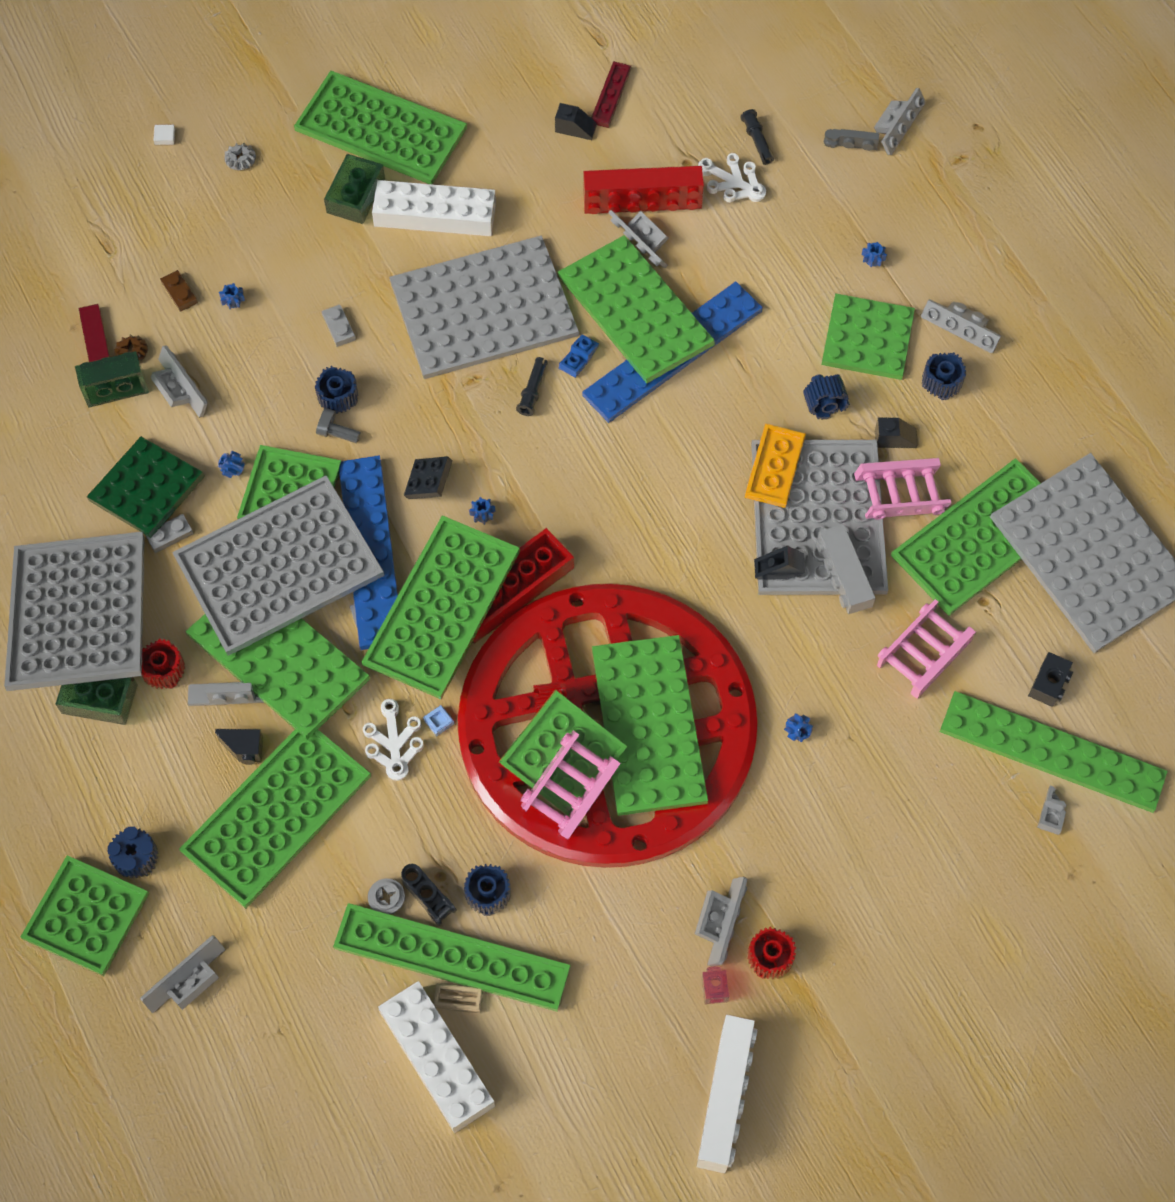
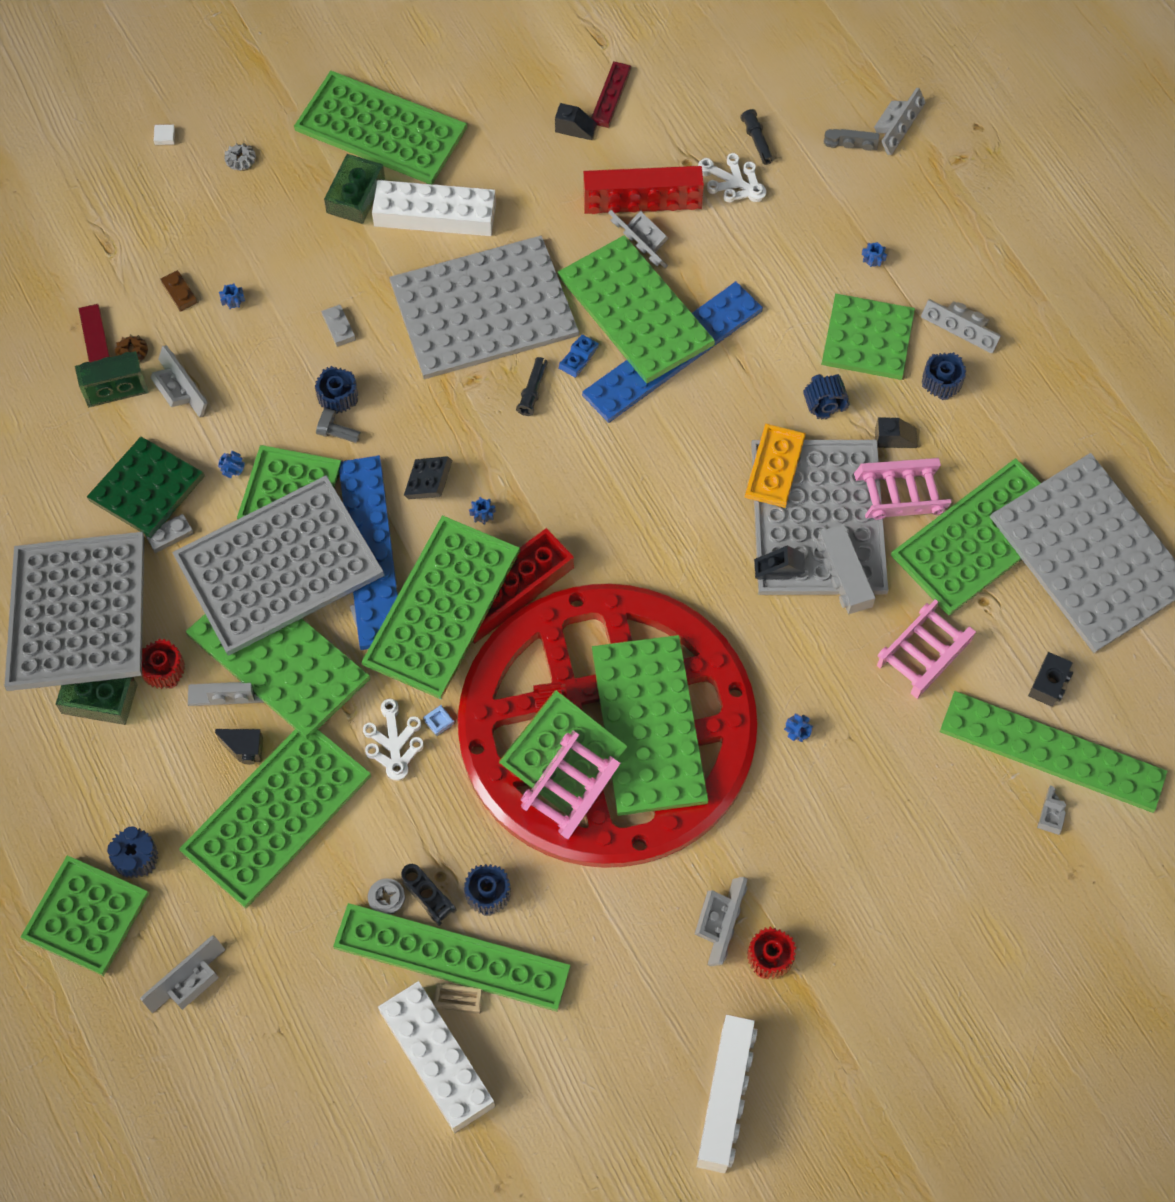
clear pink brick [702,966,729,1004] -> none

